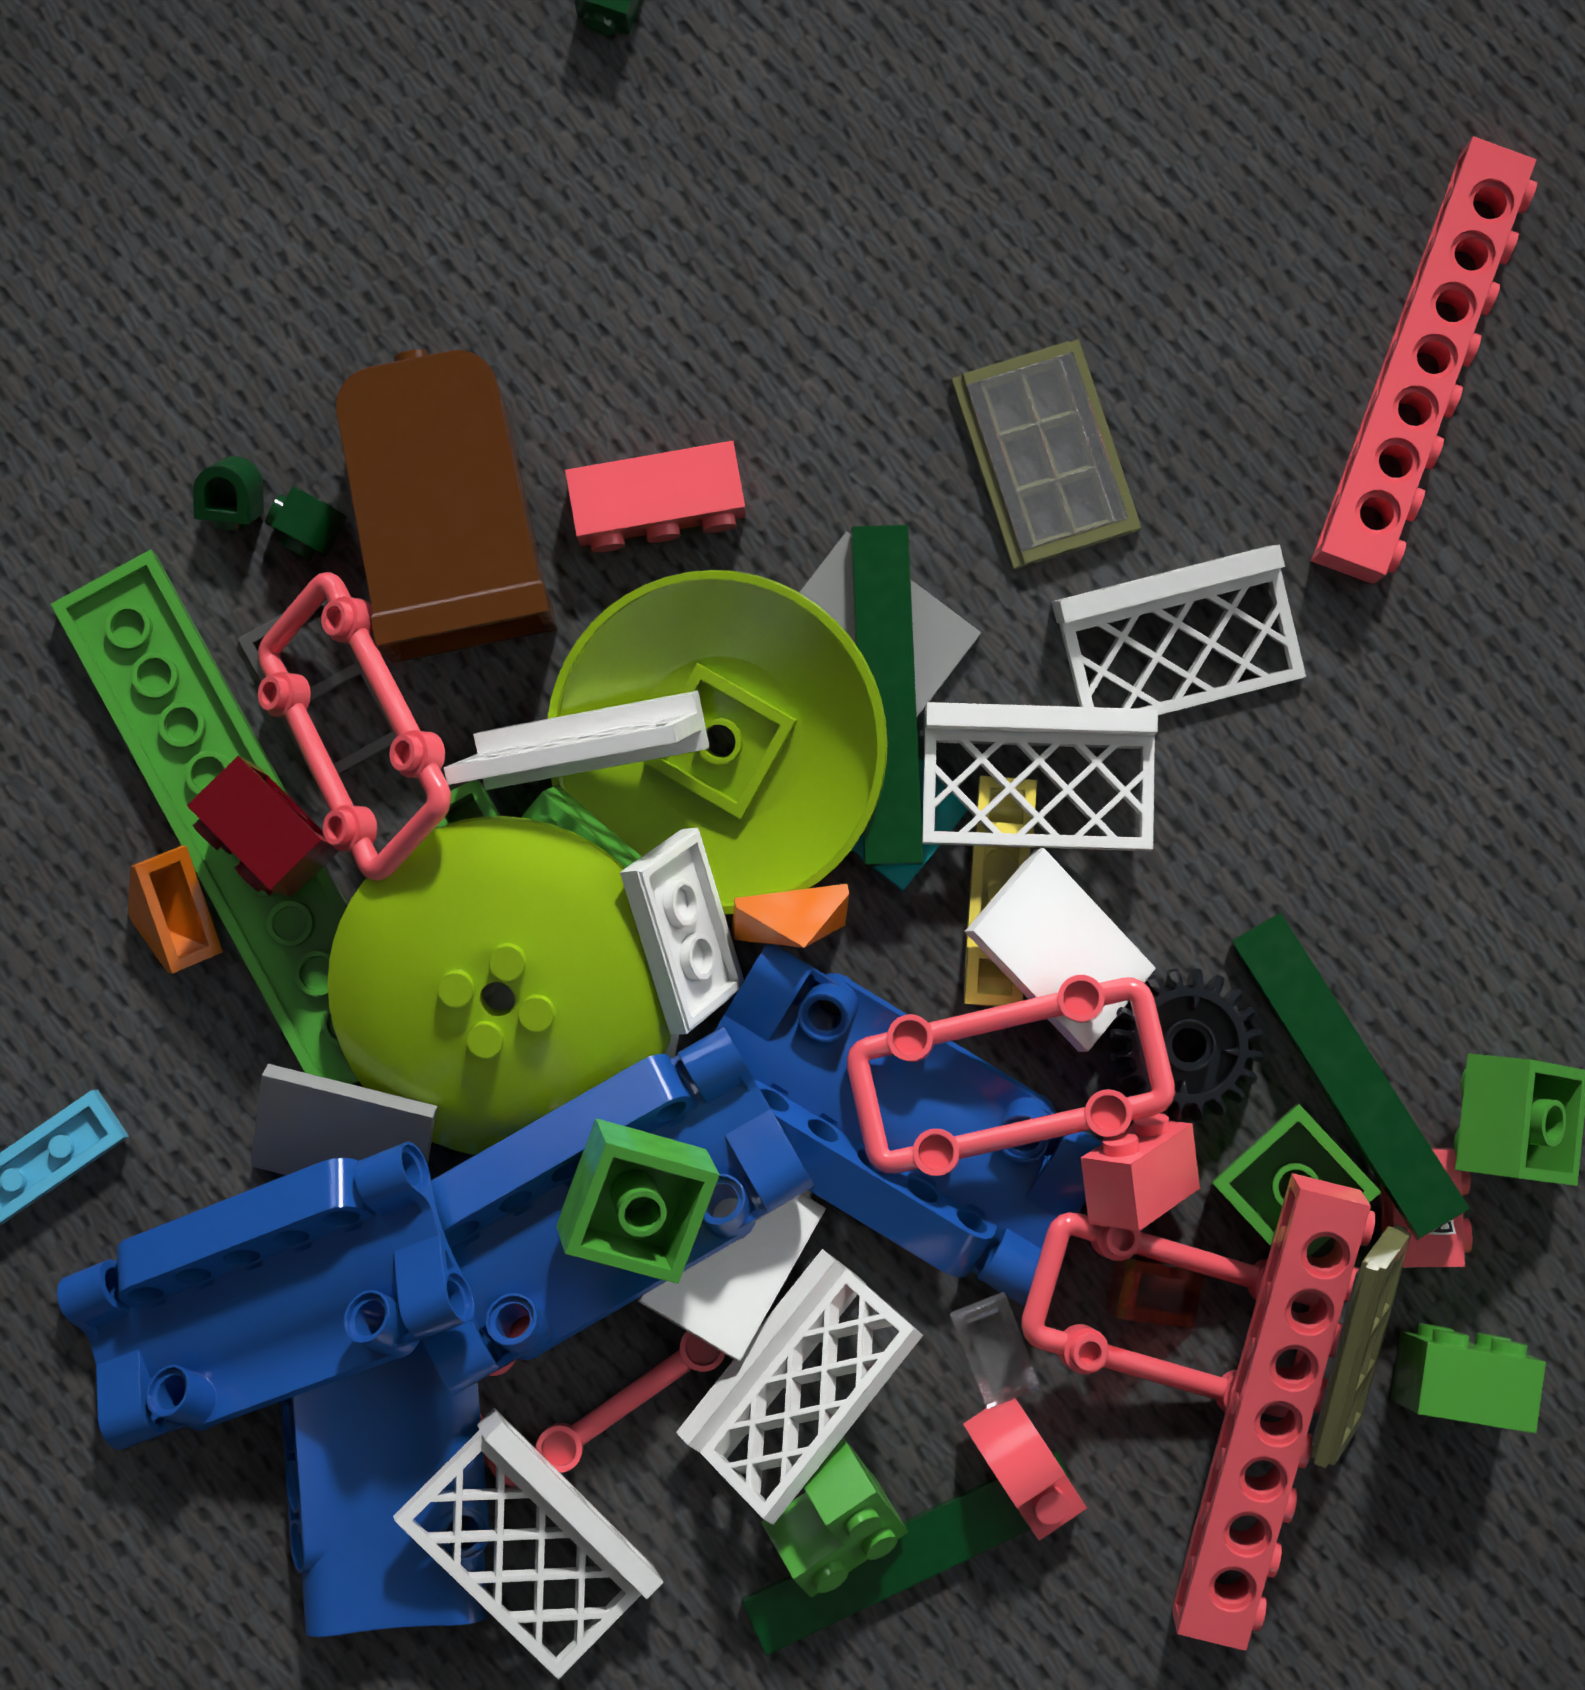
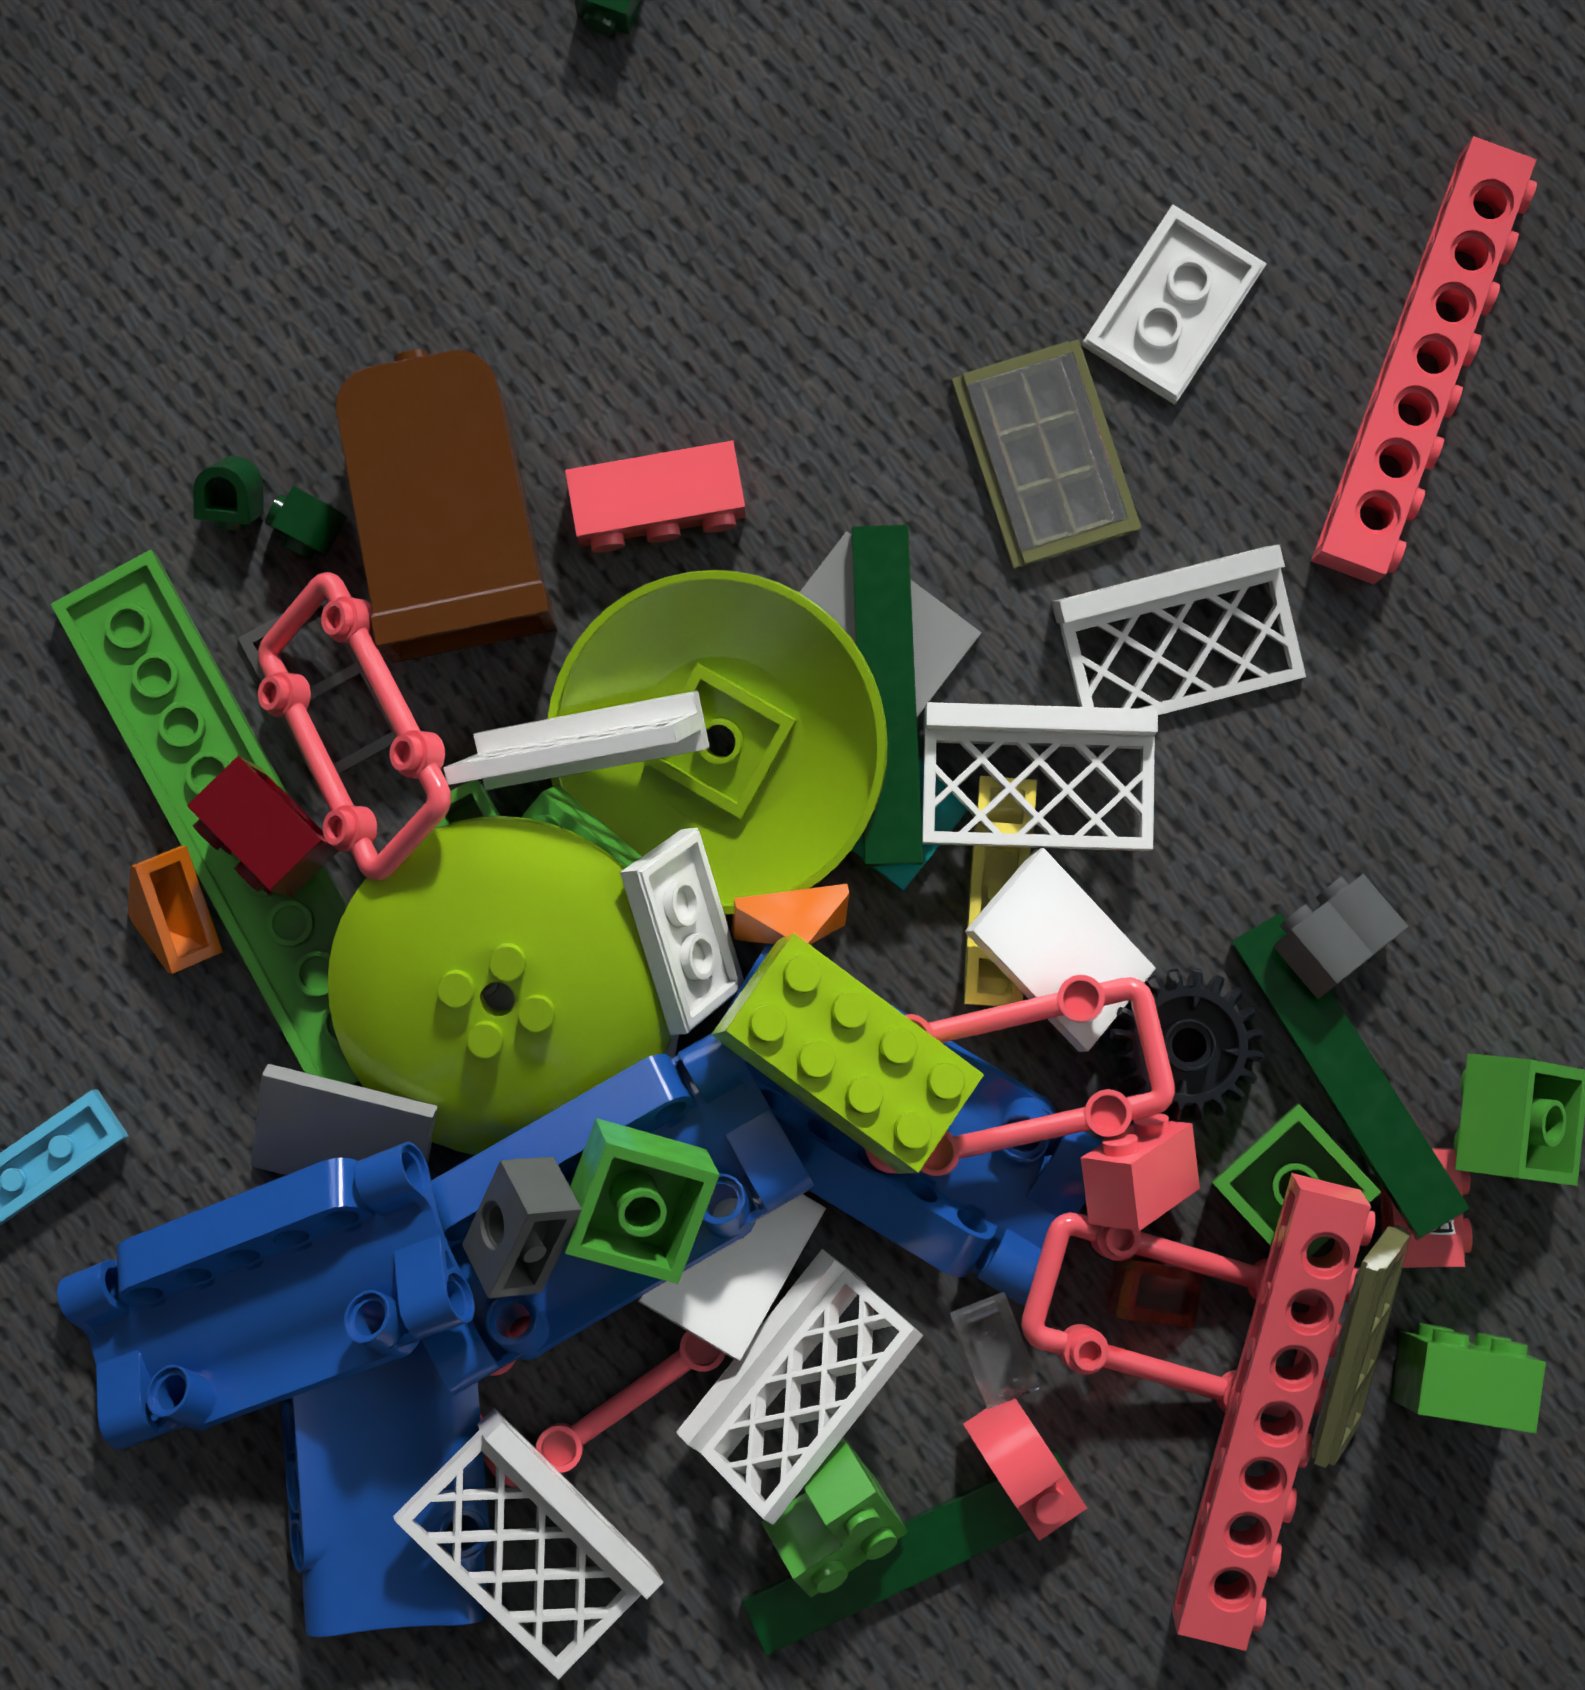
none -> dark grey brick [462,1156,582,1299]
none -> lime brick [711,933,984,1174]
none -> white tile [1081,204,1266,405]
none -> dark grey brick [1273,874,1409,999]

